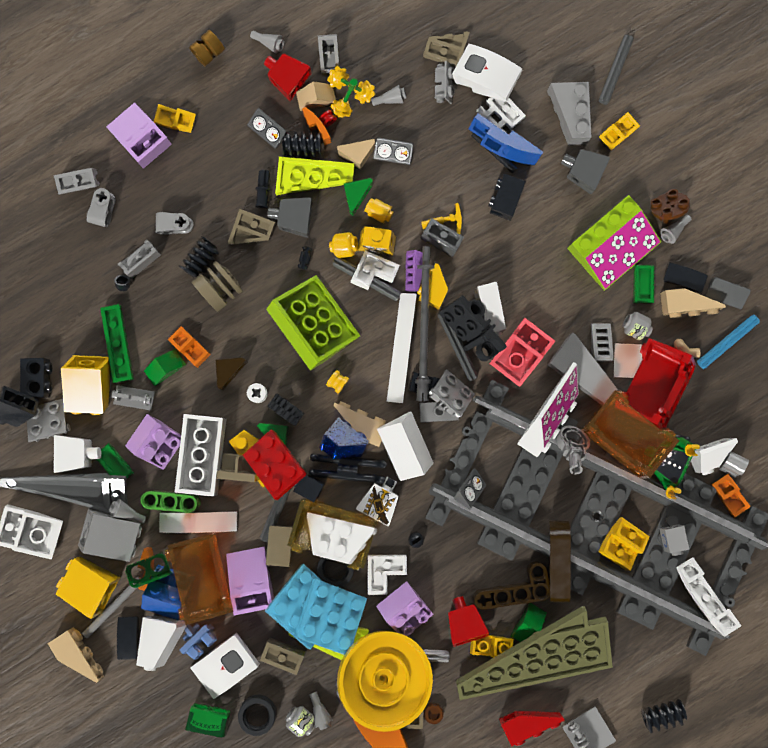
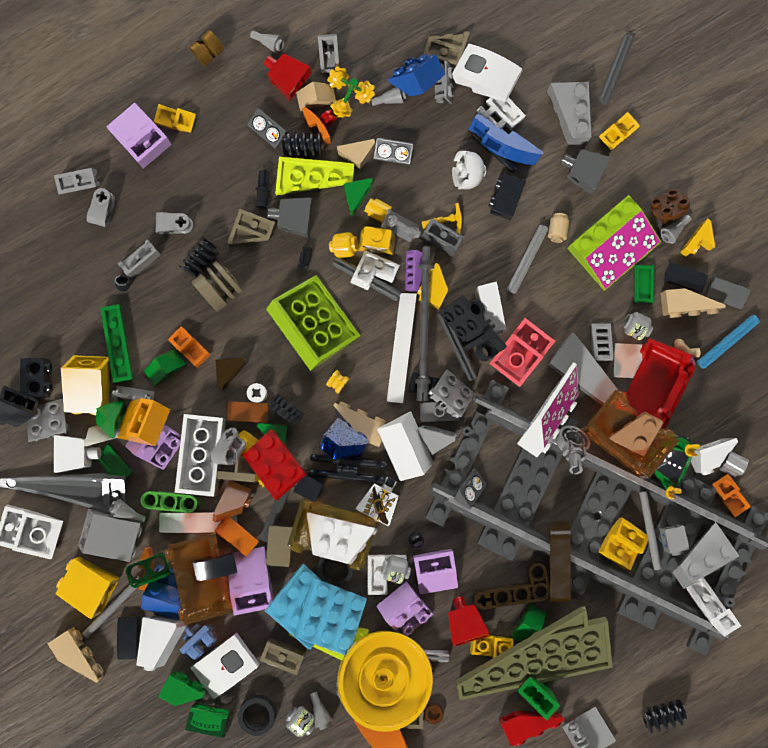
none -> white sticker [83,425,120,447]
none -> green slope [96,400,125,438]
none -> light orange slope [118,398,171,446]
none -> green slope [158,671,207,706]
none -> black slope [192,552,238,581]
none -> light grey piece [211,428,246,465]
none -> dark orange slope [213,481,253,522]
none -> orange slope [214,518,259,557]
none -> dark orange slope [226,401,269,423]
none -> light grey hinge [381,209,421,242]
none -> light grey head [381,555,411,584]
none -> blue slope [388,54,445,96]
none -> lavender slope [413,549,458,594]
none -> light grey slope [418,424,460,454]
none -> white cylinder [452,151,486,190]
none -> light grey axle [507,224,548,294]
none -> green slope [518,676,560,720]
none -> tan brick [548,213,569,243]
none -> medium nougat wing [609,412,663,456]
none -> light grey bar [639,491,662,570]
none -> light grey wedge [673,522,739,589]
none -> yellow slope [680,219,715,257]

